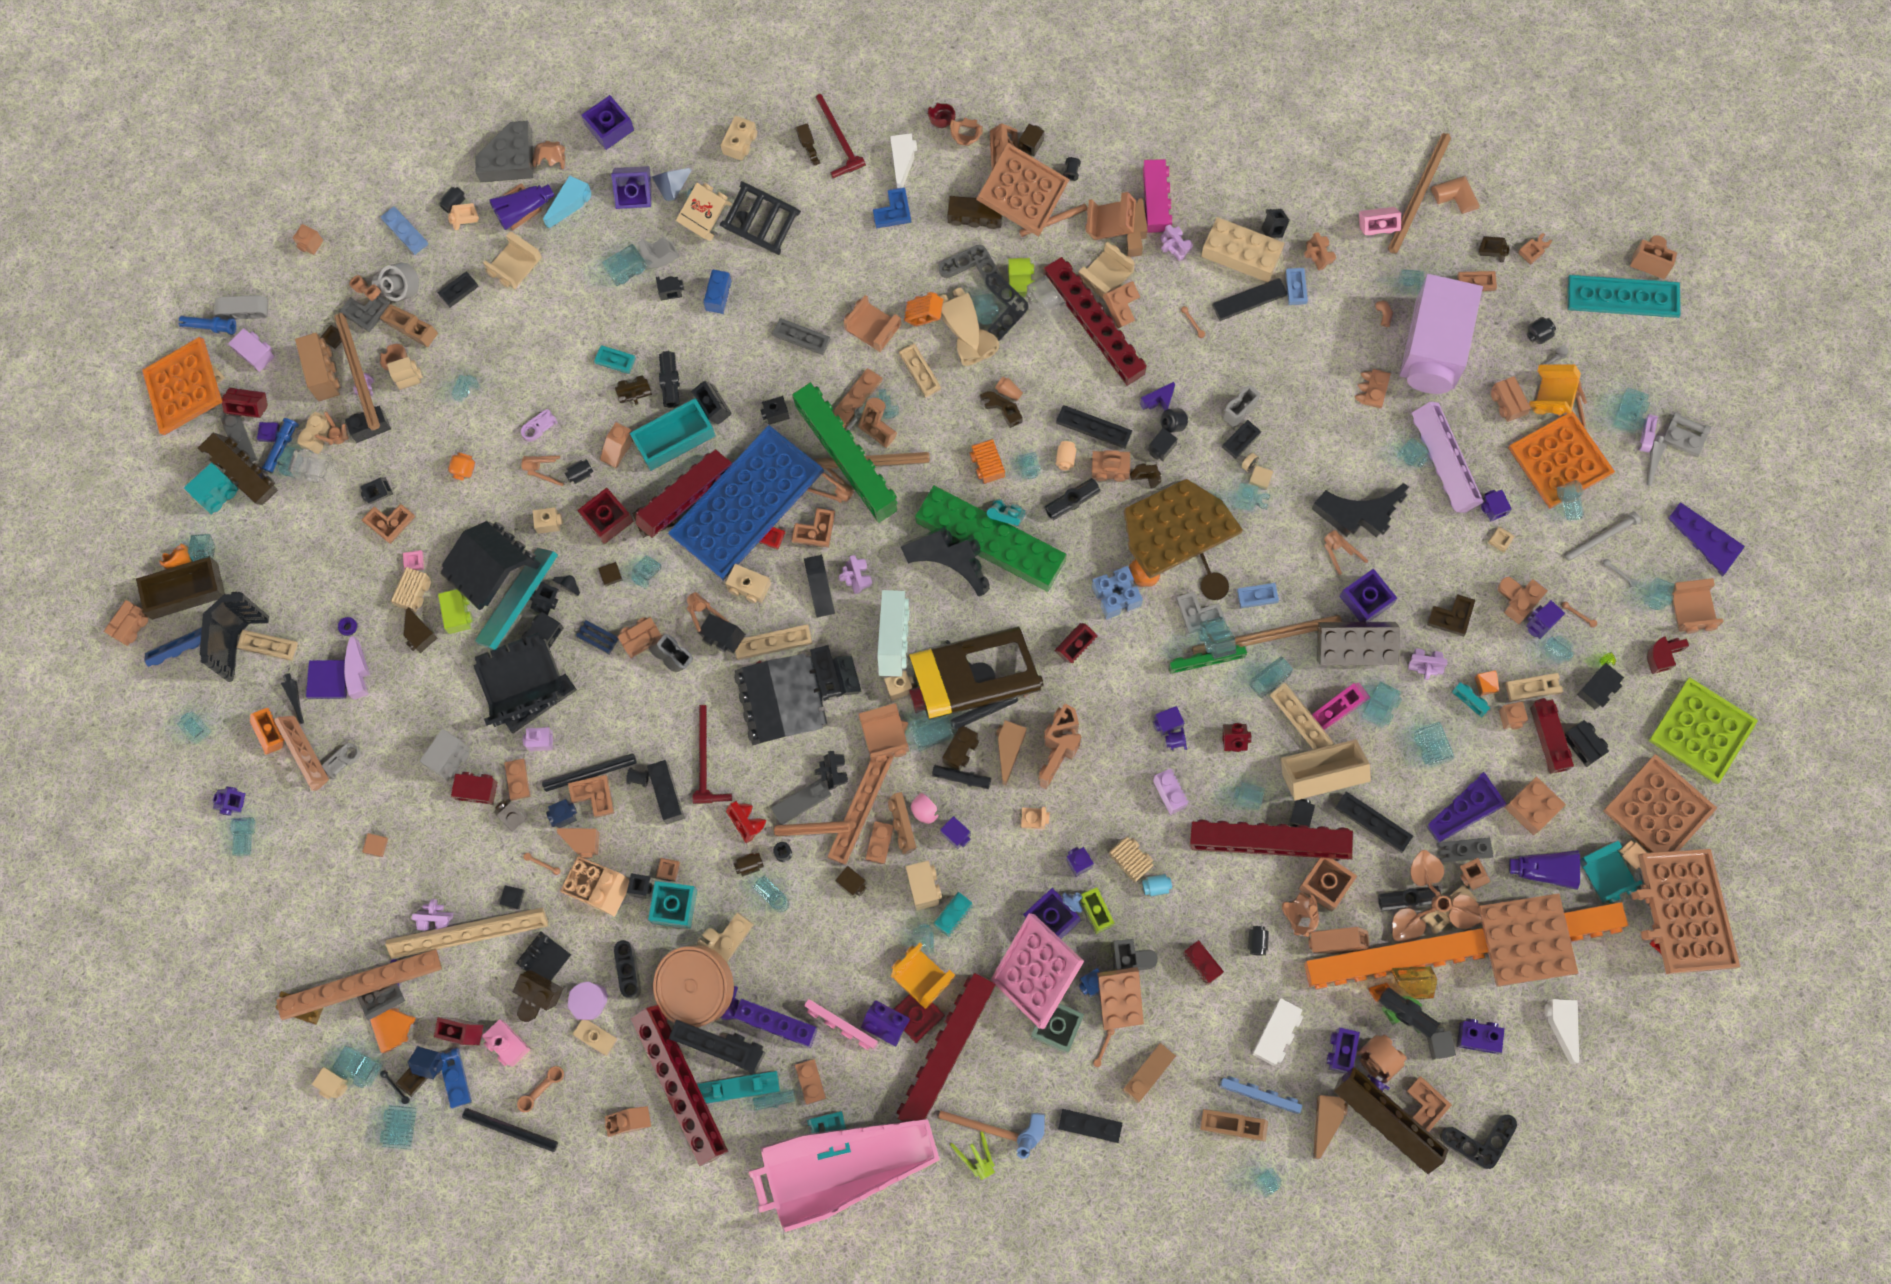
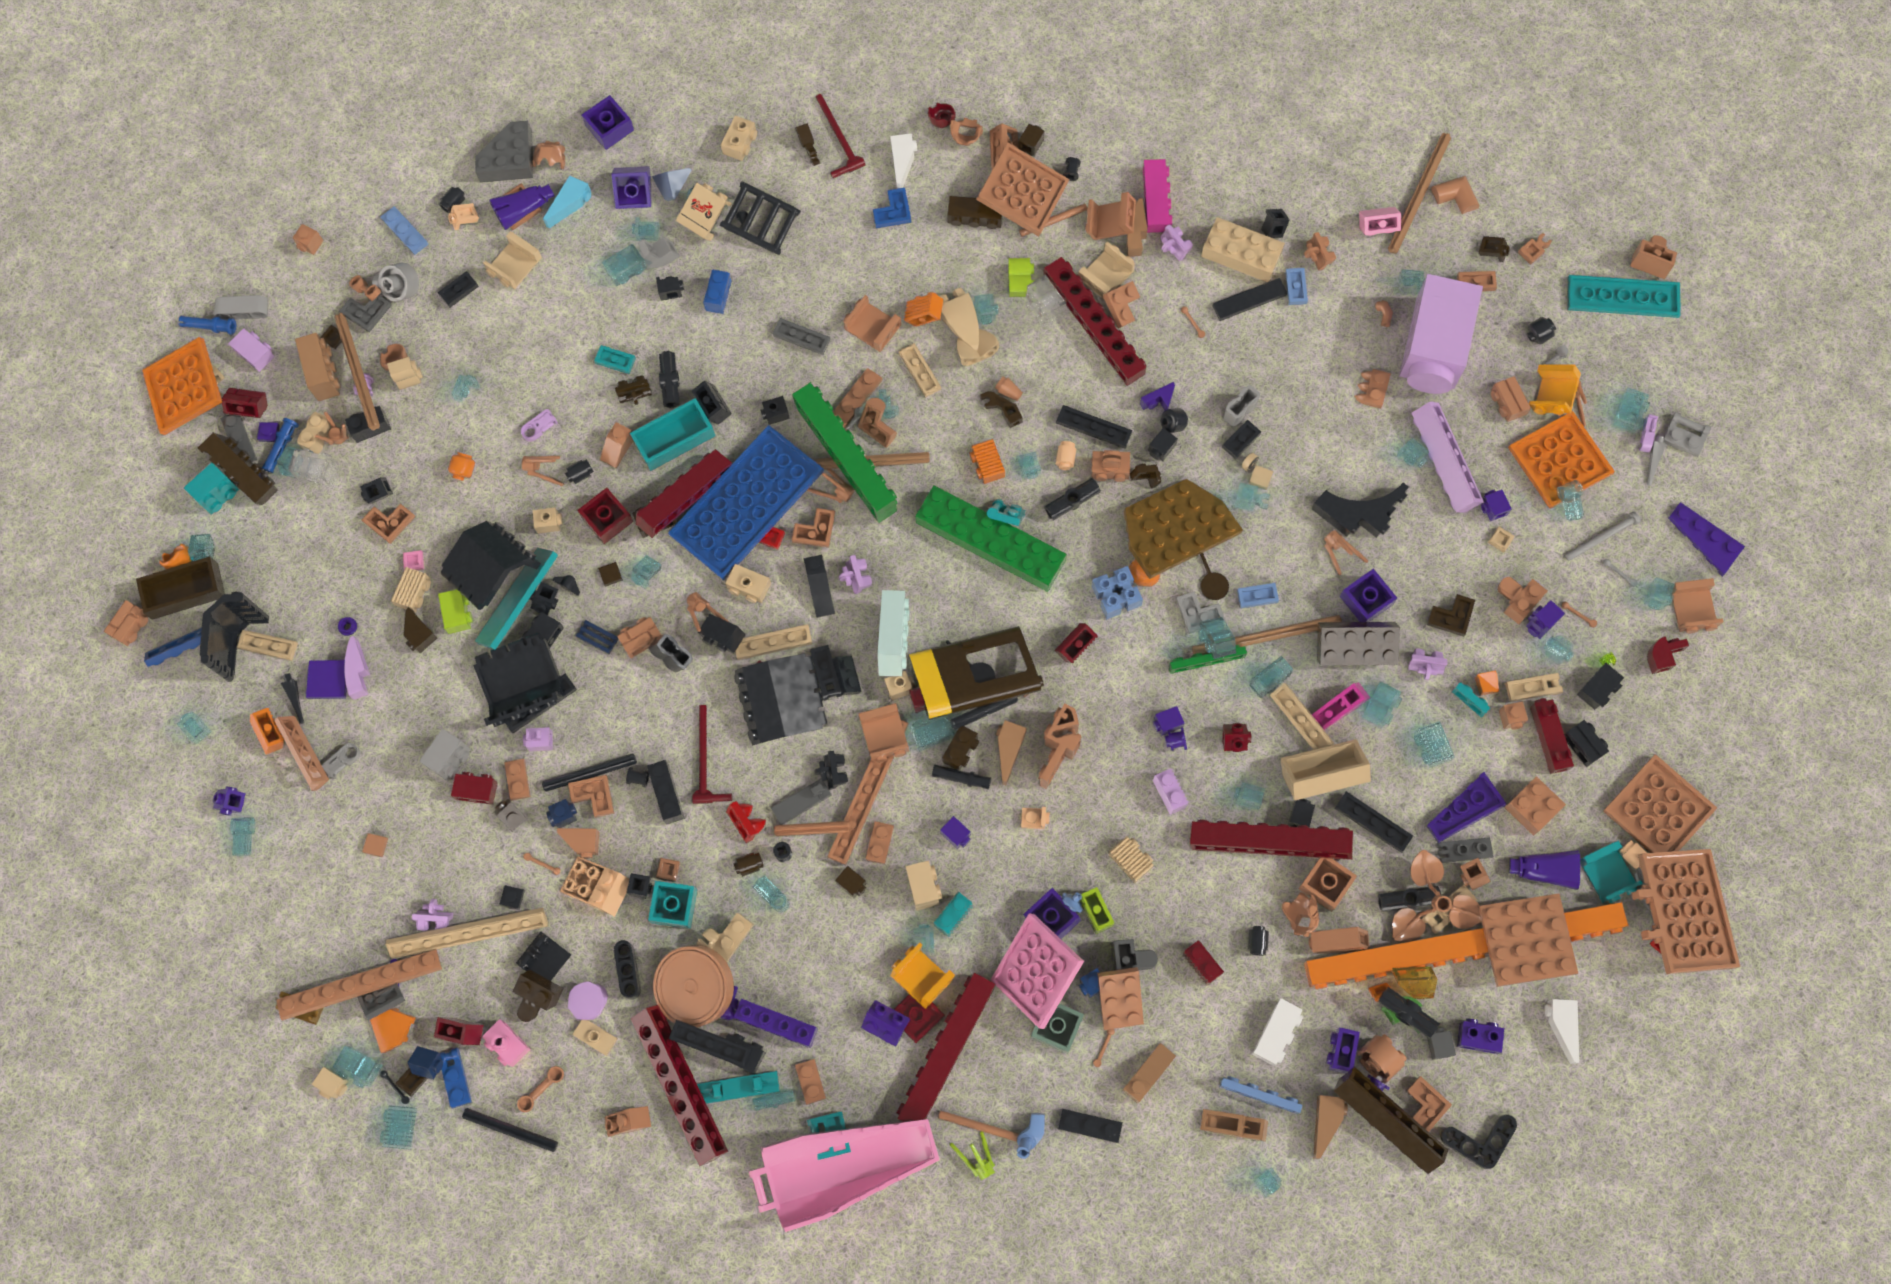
medium nougat slope [380,304,438,347] -> none
bright pink plate [804,999,878,1050] -> none
medium nougat plate [888,792,917,855] -> none
black arch [901,526,990,597] -> none
bright pink hair [911,793,939,824] -> none
dark grey beam [939,245,1004,292] -> none
black beam [984,273,1028,341] -> none
dark purple brick [1066,847,1094,877] -> none
medium azure brick [1142,874,1172,897] -> none
lime plate [1648,677,1758,784] -> none
none -> clear light blue bracket [632,217,660,241]

